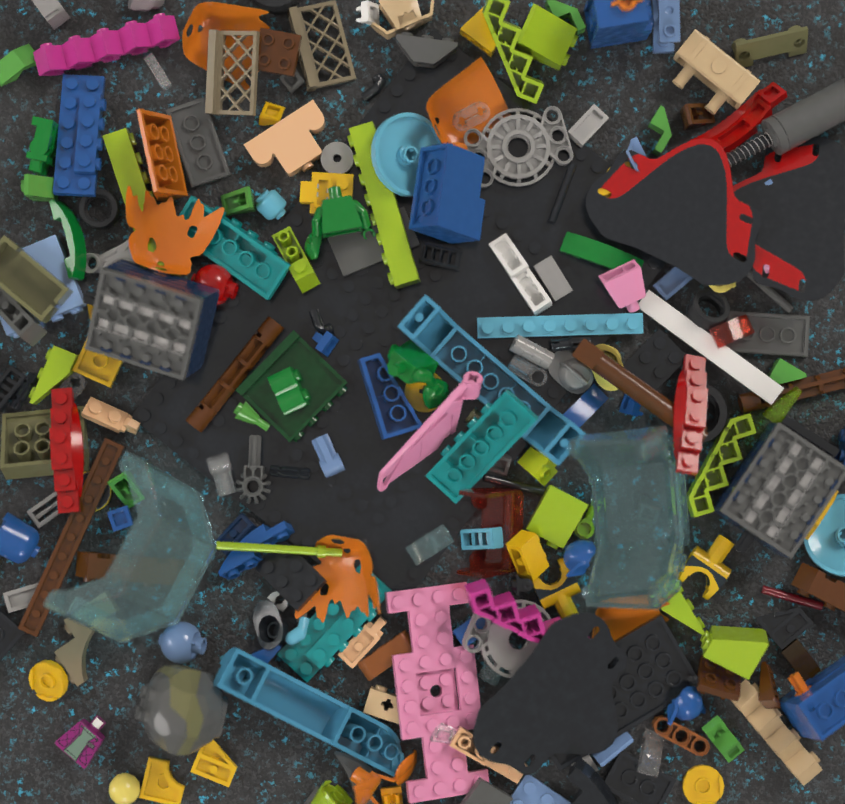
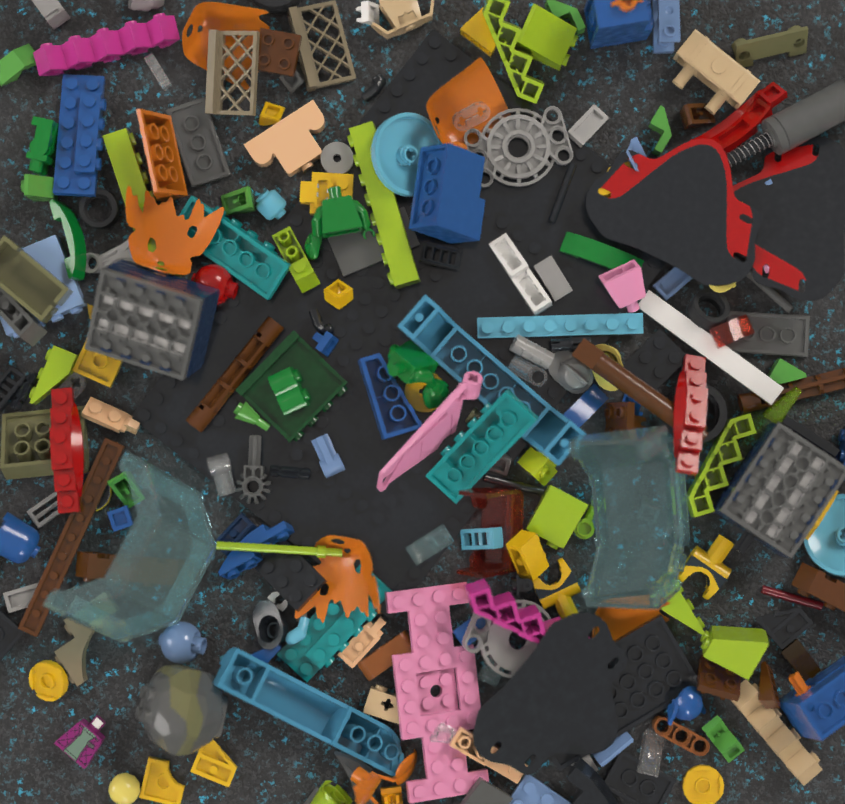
dark grey slope [396,32,458,69] -> none
blue piece [562,540,596,577] -> none
none -> yellow slope [323,279,354,310]
none -> reddish brown plate [604,402,646,444]

